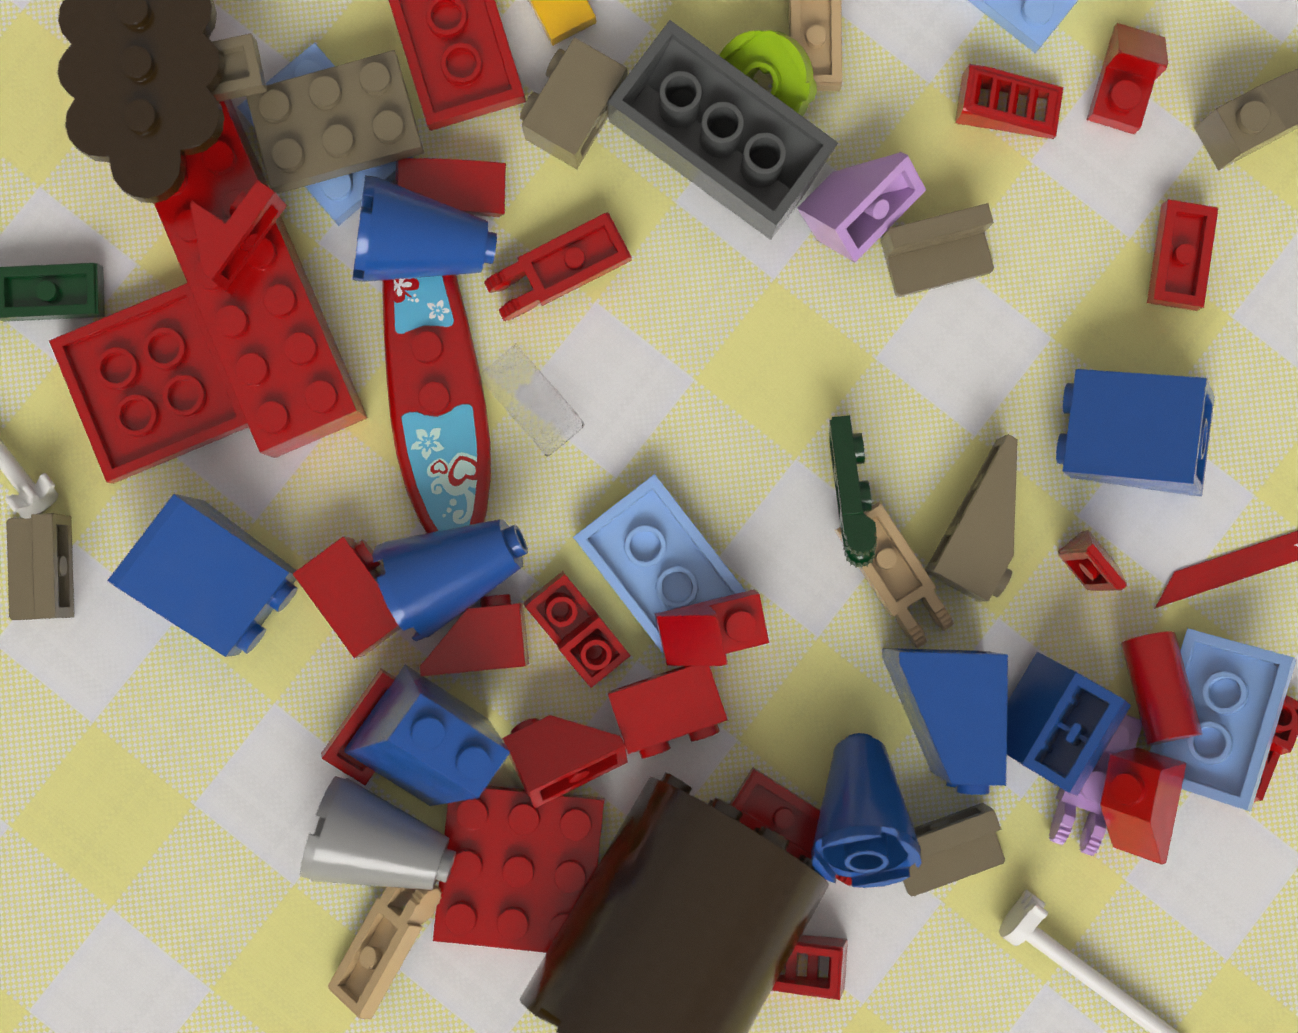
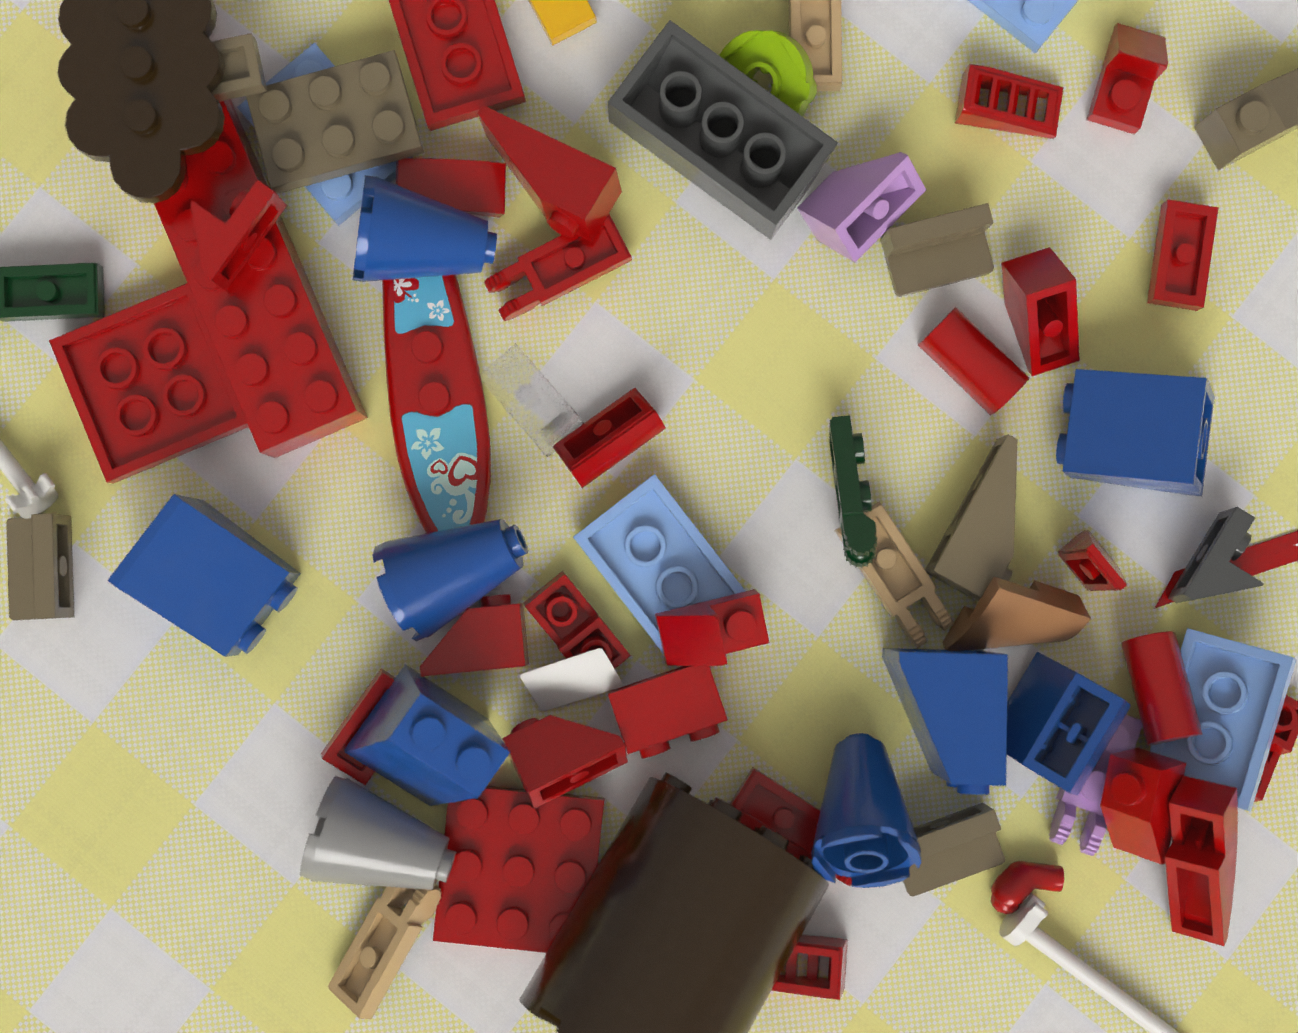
red brick [293,536,401,658] -> none
dark tan brick [520,37,628,169] -> none
none -> red slope [477,105,622,242]
none -> white sticker [520,648,623,711]
none -> red brick [553,388,666,488]
none -> red brick [918,307,1029,415]
none -> medium nougat slope [943,576,1091,651]
none -> red arm [991,861,1064,914]
none -> red slope [1001,247,1080,376]
none -> red slope [1165,776,1238,946]
none -> dark grey slope [1168,507,1264,603]

